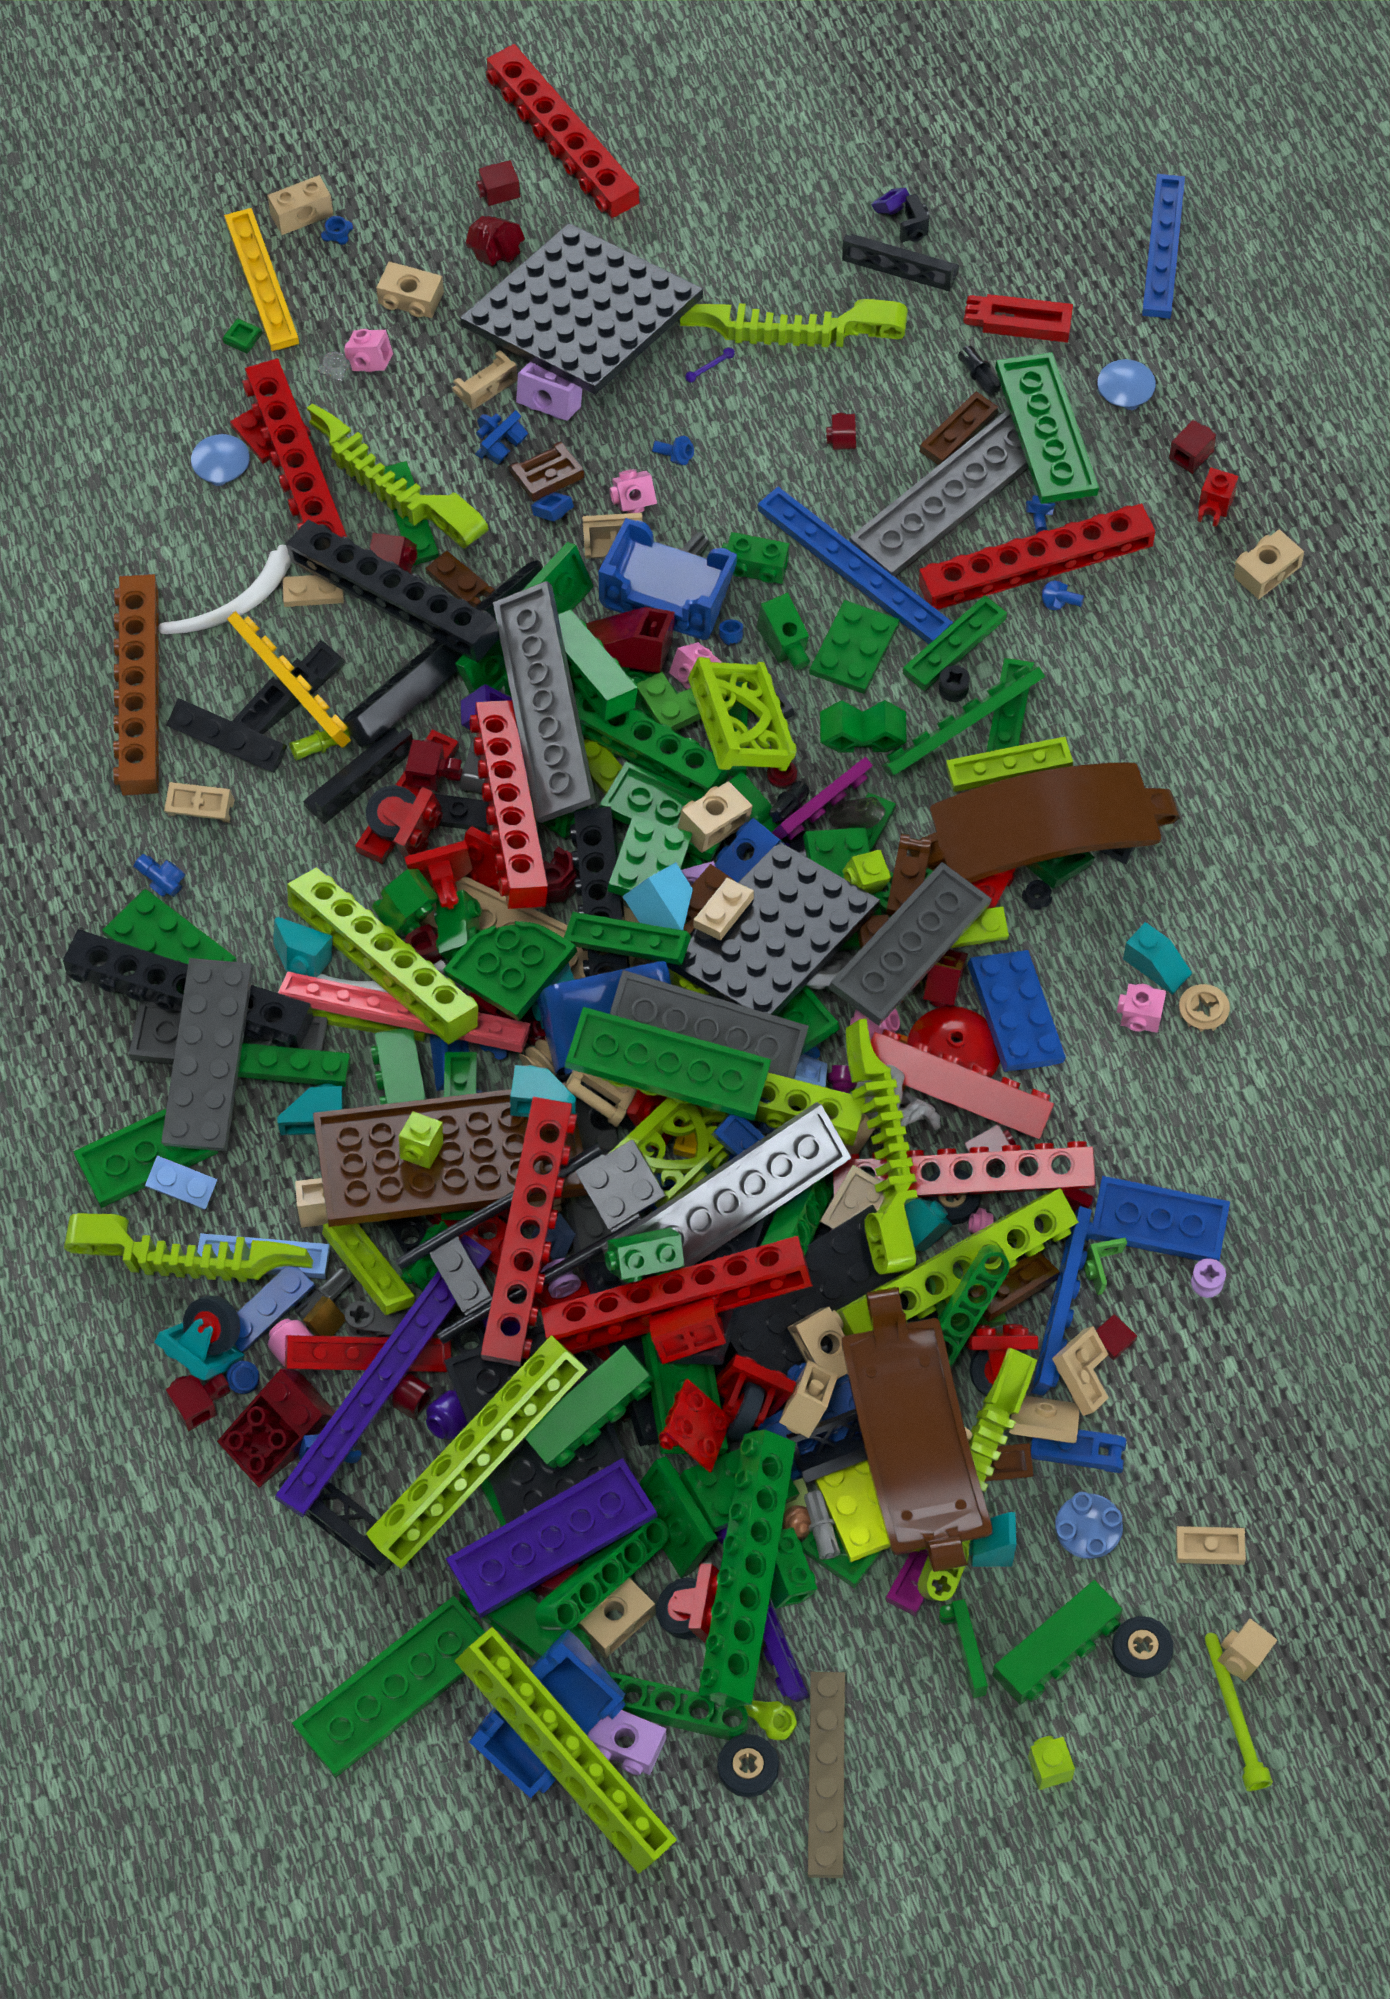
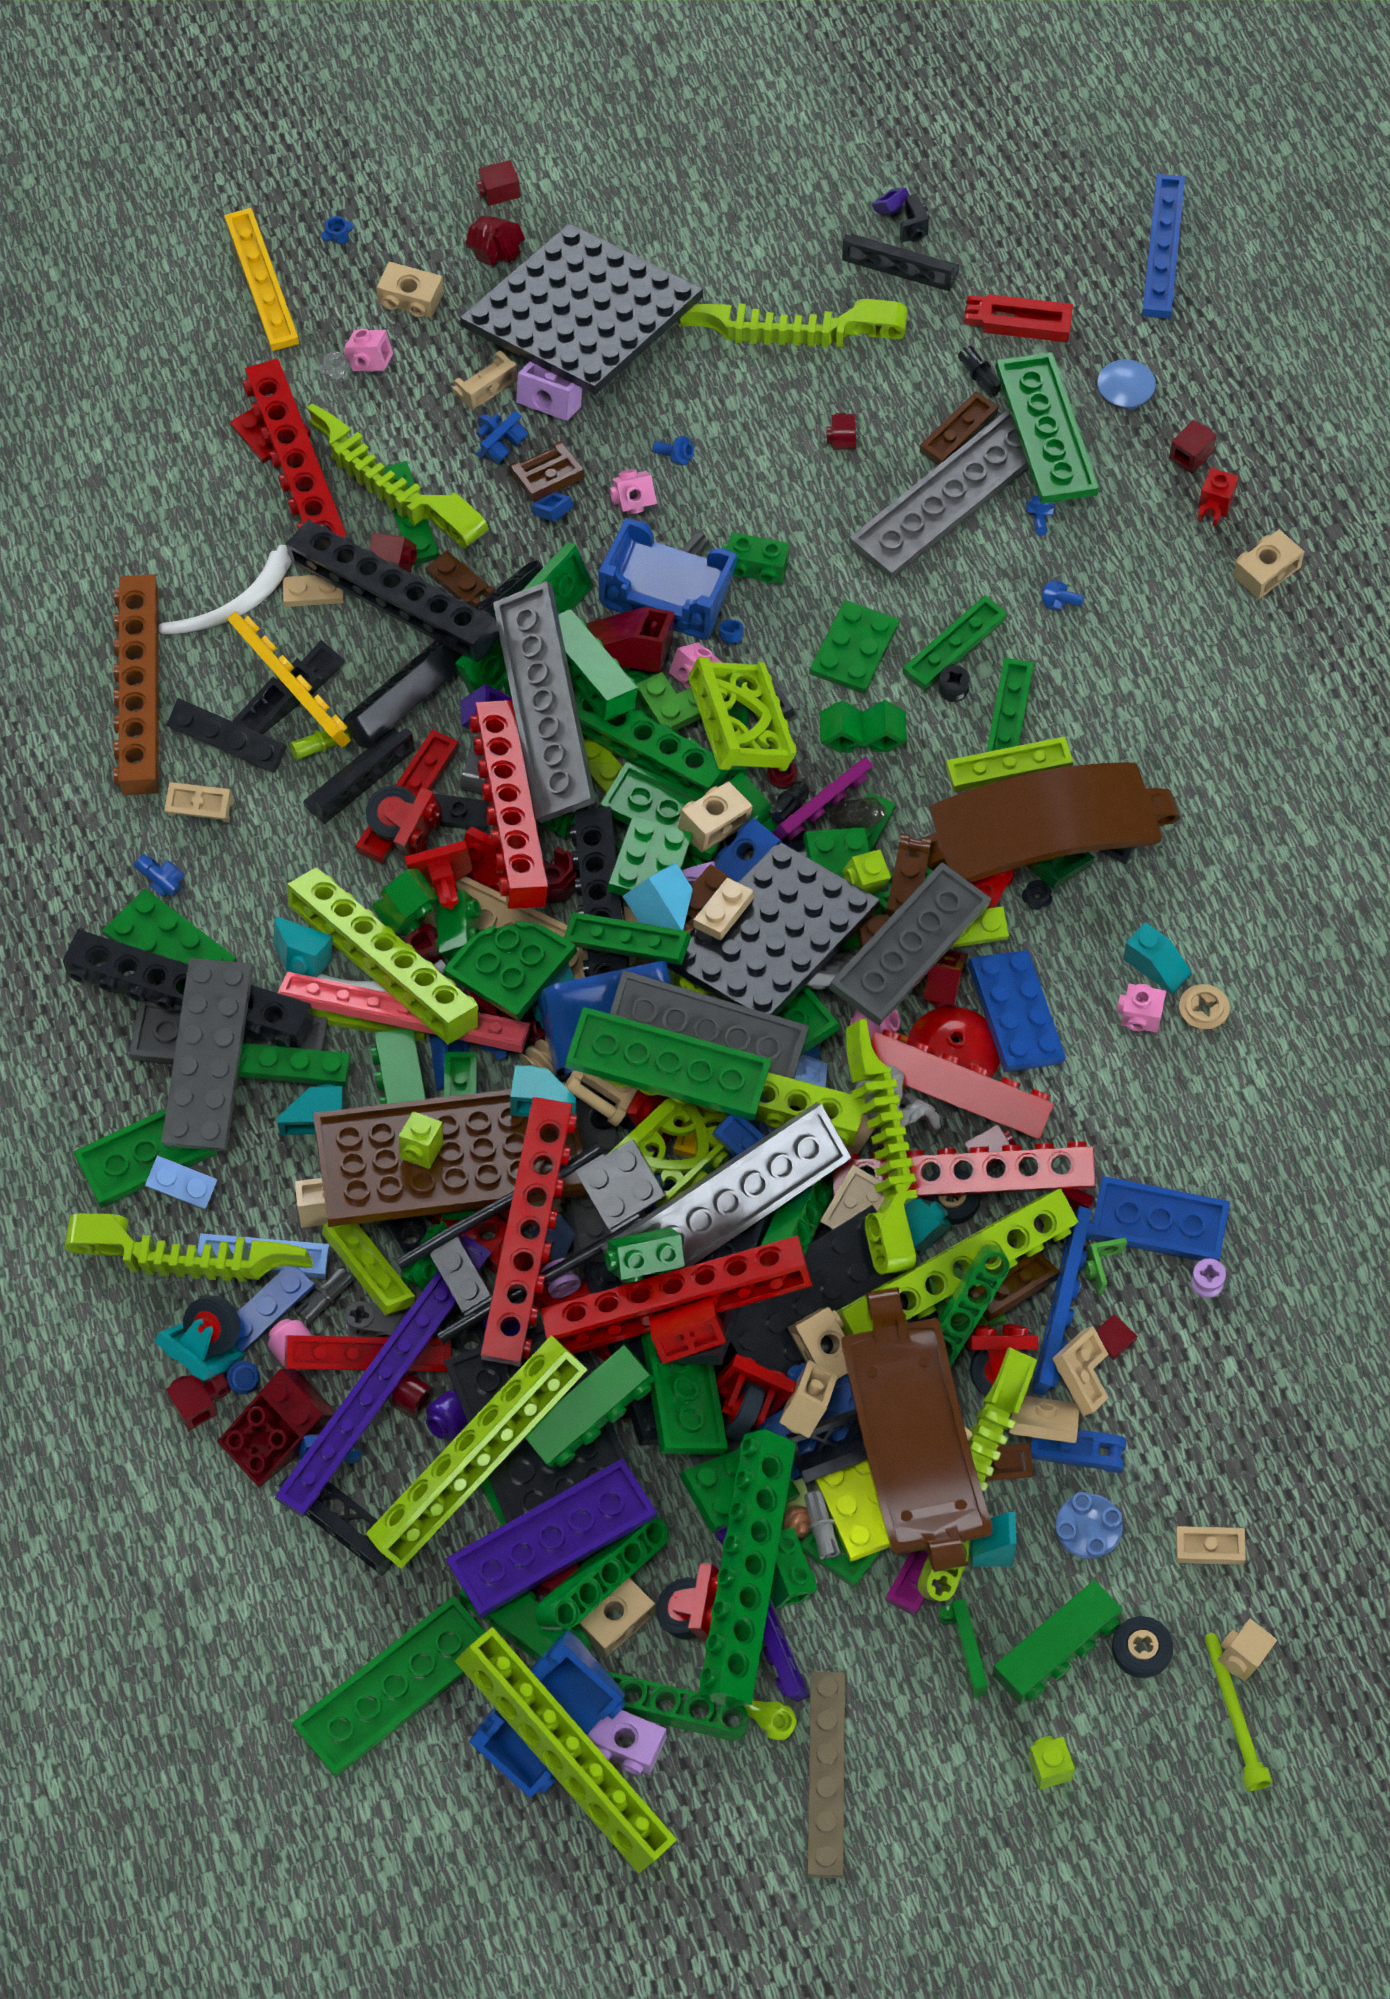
medium blue dish [191,434,250,486] -> none
green tile [222,318,262,354] -> none
tan brick [267,175,333,235] -> none
pearl gold tile [303,1296,345,1336] -> none
dark red brick [405,739,463,791] -> none
red brick [486,44,640,219] -> none
tan hinge [583,513,642,559] -> none
green plate [639,1456,718,1578] -> none
red hinge [659,1378,731,1472] -> none
dark purple hinge [685,347,735,383] -> none
black bush [717,1734,779,1798] -> none
green torso [756,592,810,670] -> none
blue plate [758,487,953,644] -> none
magenta plate [828,1065,857,1094] -> none
green plate [881,665,1045,776] -> none
red brick [918,503,1155,610] -> none
bright pink plate [968,1208,993,1234] -> none

